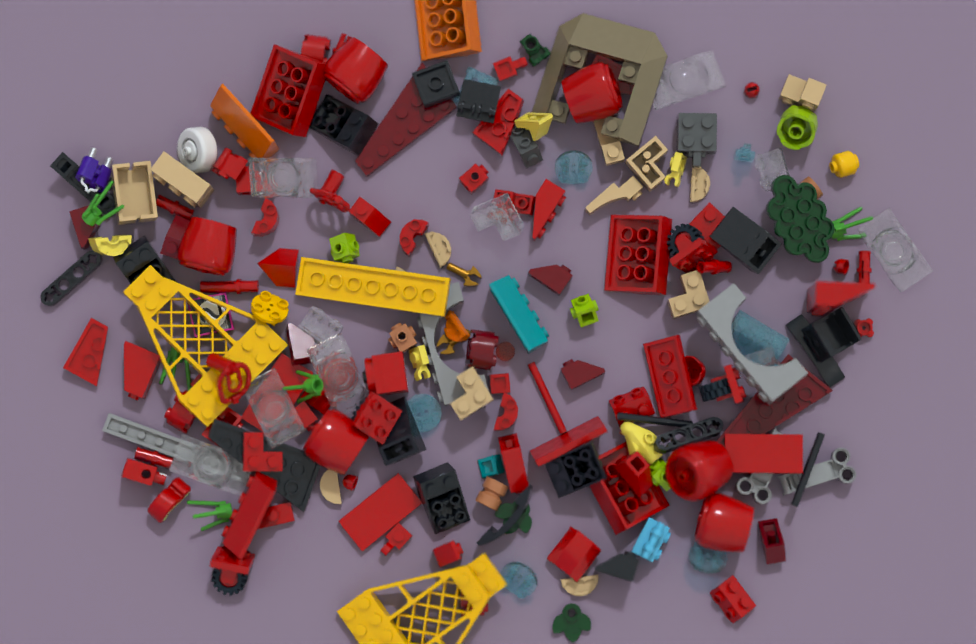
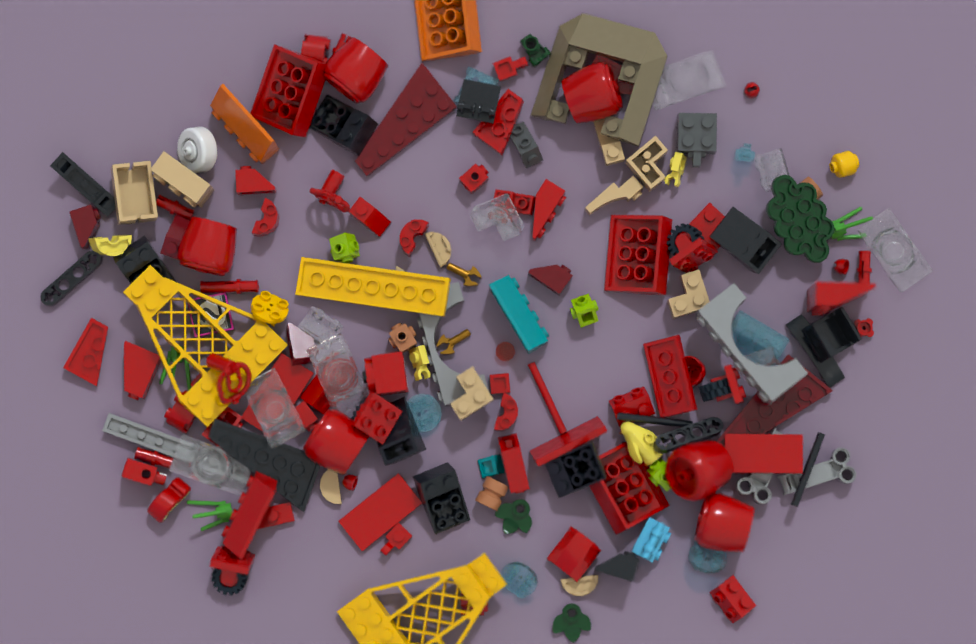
dark purple piece [75,147,113,193] -> none
bright green plant [82,181,124,226] -> none
red cylinder [211,147,248,180] -> none
red plate [243,432,283,471] -> none
clear slope [248,158,319,198] -> none
red slope [257,248,299,288] -> none
bright green plant [283,370,323,404] -> none
black tile [412,60,460,108] -> none
red slope [433,540,463,567] -> none
orange tile [444,310,470,342] -> none
dark red brick [466,329,499,370] -> none
black slope [477,484,533,546] -> none
light yellow slope [514,112,553,141] -> none
clear light blue plate [554,150,593,184] -> none
dark red slope [561,359,606,390] -> none
red slope [615,451,653,497] -> none
tan tile [690,167,710,203] -> none
red pin [696,259,732,275] -> none
dark red slope [758,518,786,565] -> none
lime brick [777,105,818,150] -> none
tan brick [779,74,827,112] -> none

